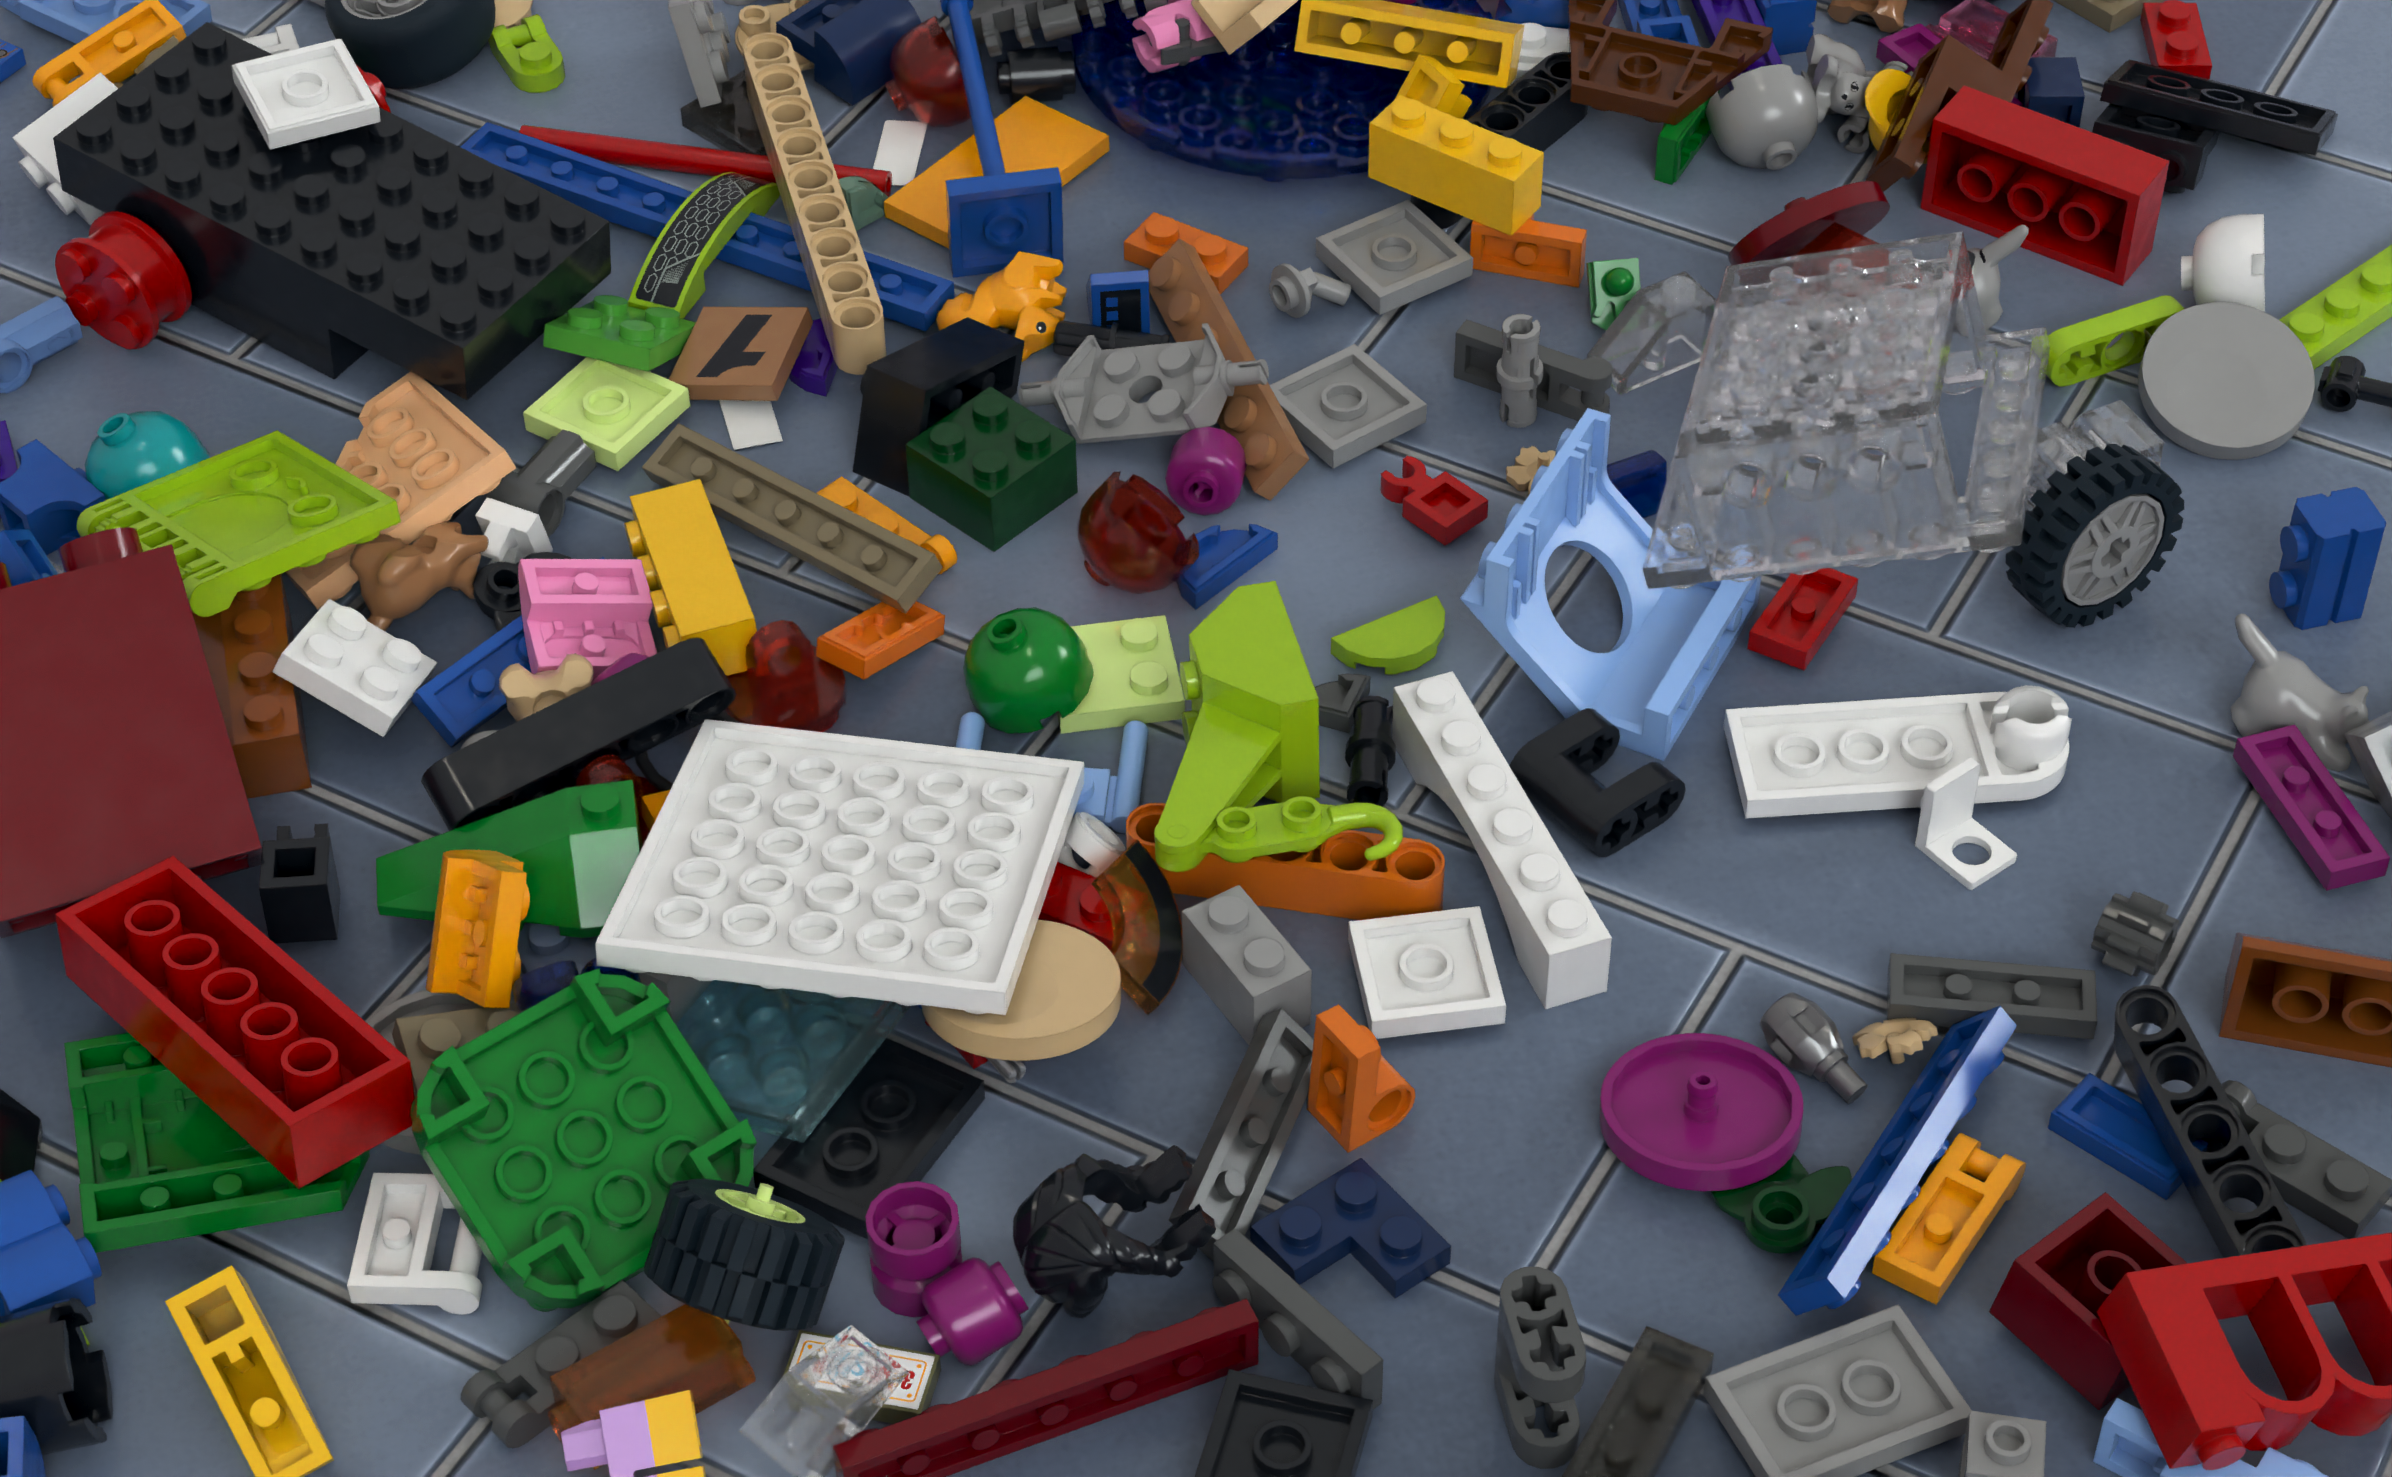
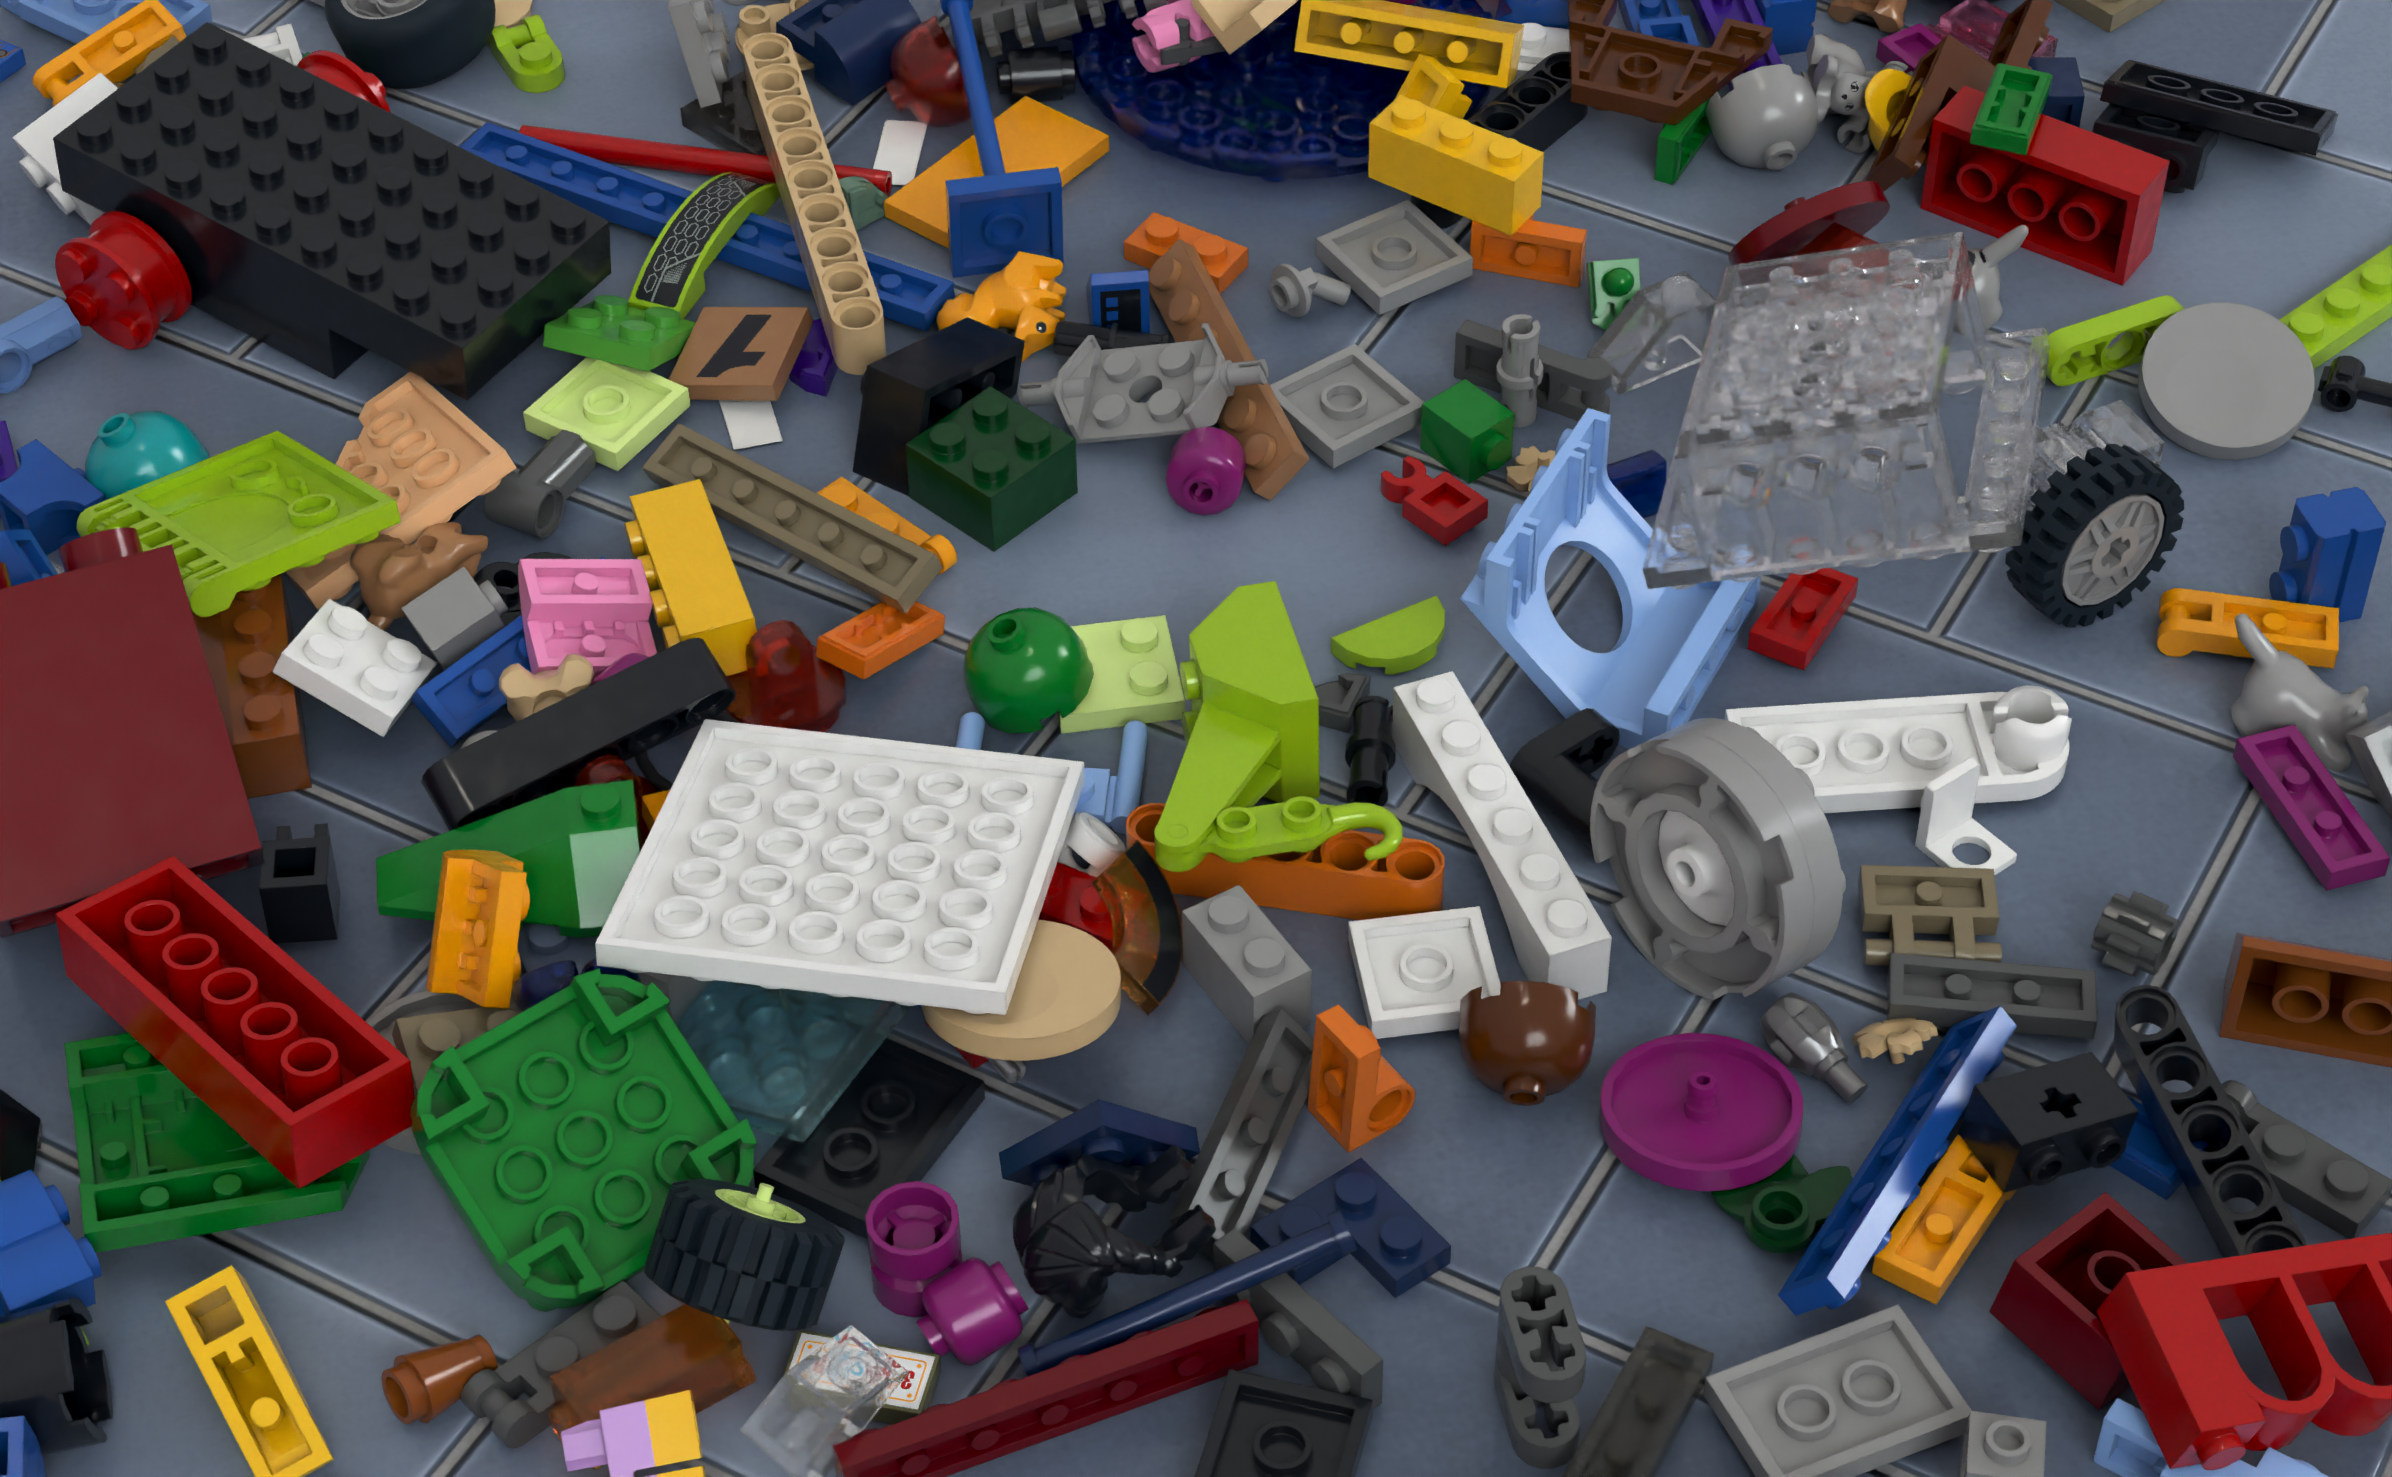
white plate [231,39,381,150] -> none
white plate [347,1172,482,1315] -> none
white tile [475,497,553,565] -> none
clear red cylinder [1077,471,1199,594] -> none
blue tile [1176,524,1278,610] -> none
red plate [2140,0,2212,79] -> none
white cylinder [2181,214,2265,312] -> none
none -> dark orange cone [381,1335,498,1424]
none -> light grey brick [401,566,509,671]
none -> dark blue plate [999,1099,1200,1190]
none -> dark blue bar [1018,1209,1357,1376]
none -> green brick [1420,378,1514,484]
none -> reddish brown cylinder [1459,981,1596,1106]
none -> light grey piece [1590,718,1846,1000]
none -> dark tan plate [1858,865,2002,966]
none -> black brick [1958,1052,2139,1193]
none -> green plate [1970,63,2053,155]
none -> light orange plate [2157,588,2339,669]

